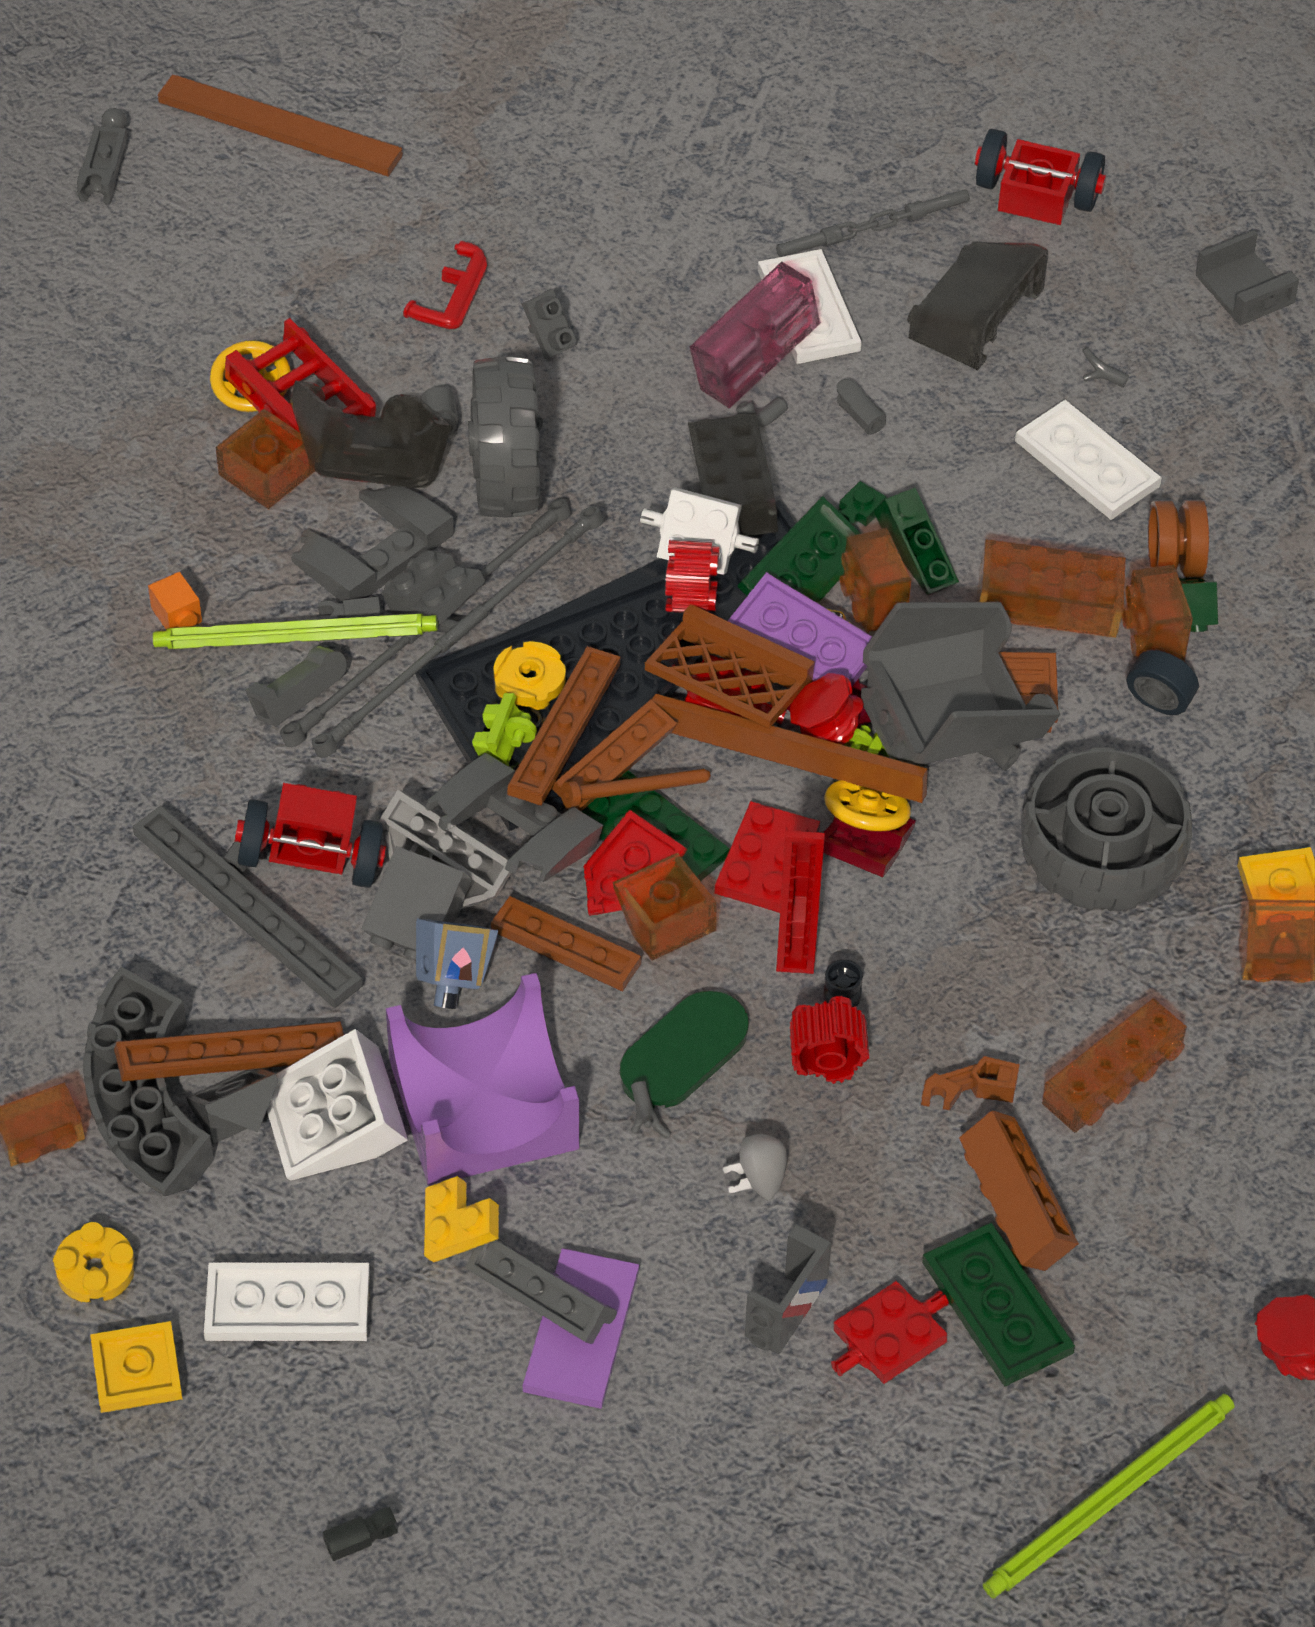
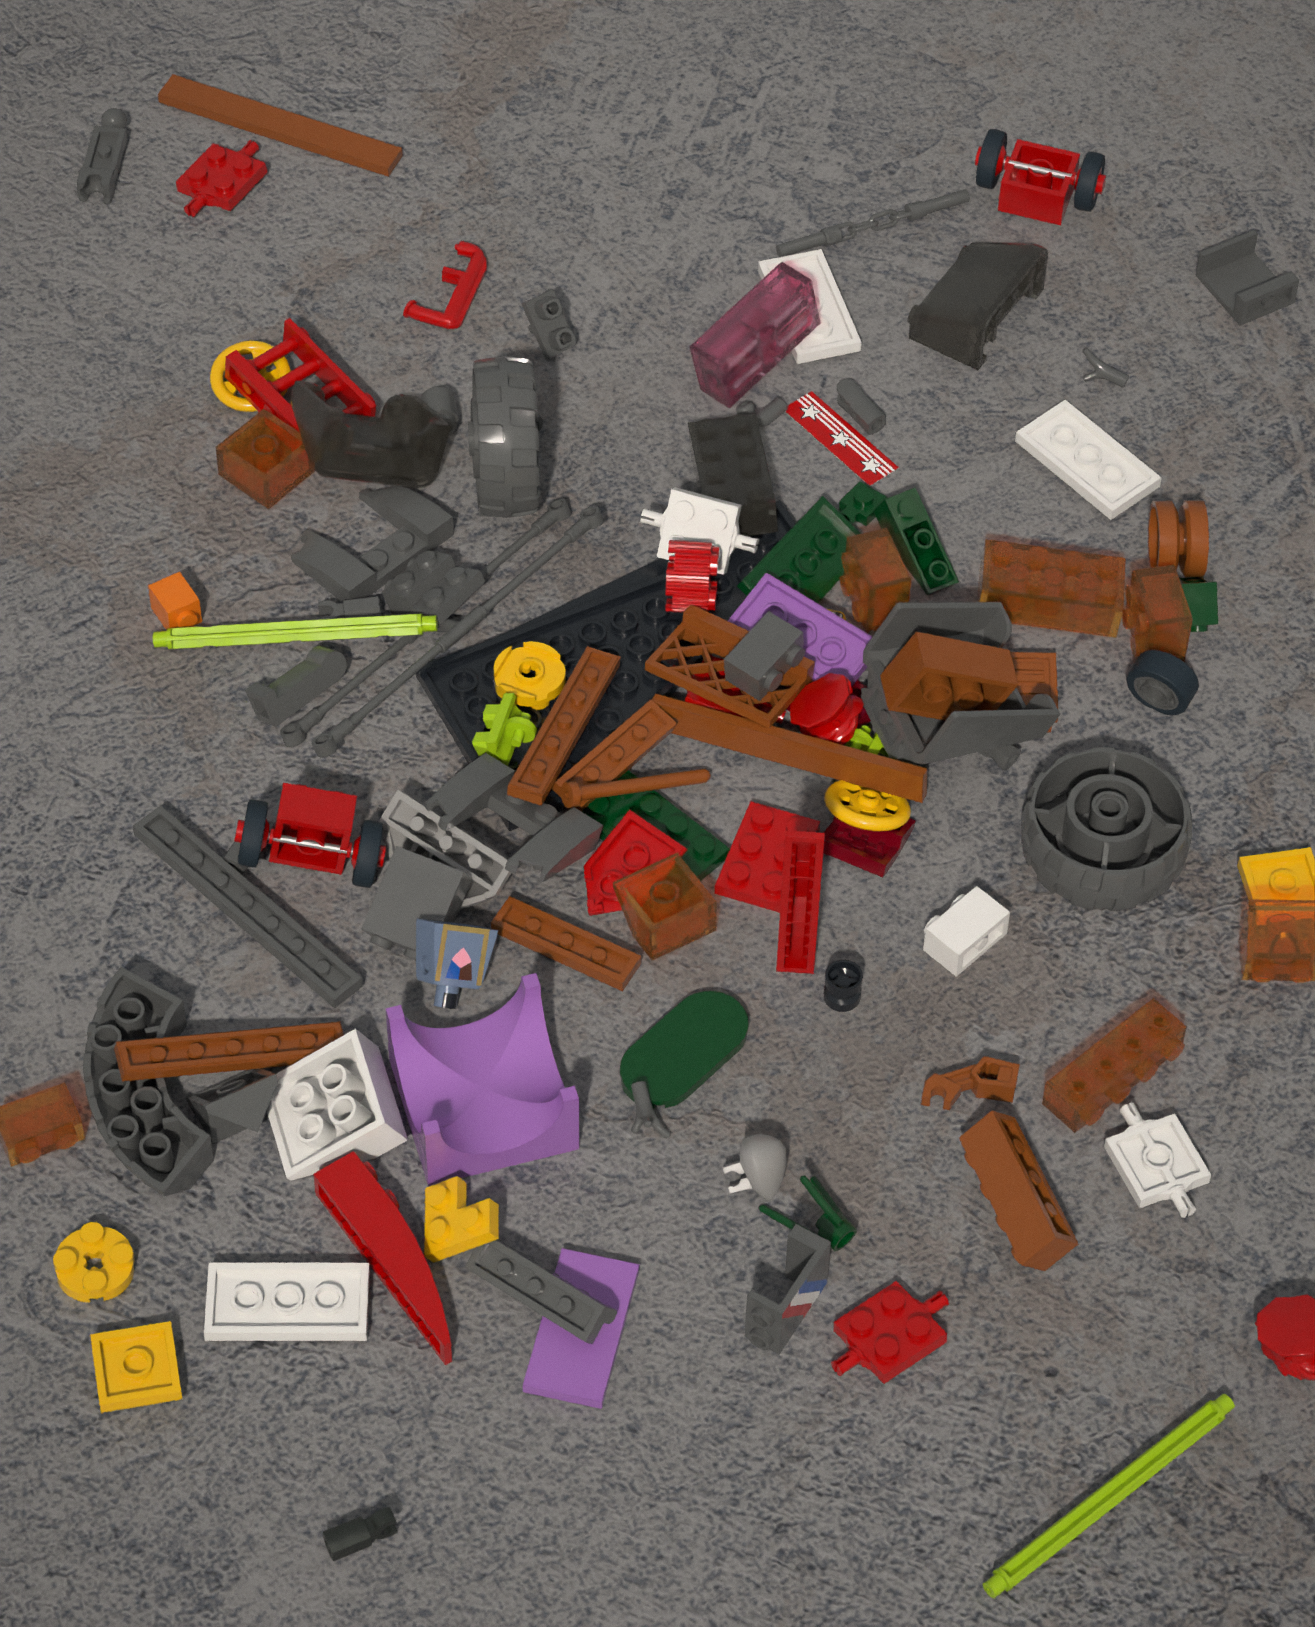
red brick [790,996,869,1084] -> none
dark green plate [922,1222,1075,1387] -> none
none -> red plate [176,140,267,217]
none -> red slope [314,1151,452,1365]
none -> dark grey brick [724,611,805,701]
none -> dark green plant [759,1175,857,1251]
none -> red sticker [786,391,899,486]
none -> dark orange brick [880,632,1019,721]
none -> white brick [923,886,1010,977]
none -> white plate [1104,1103,1211,1218]

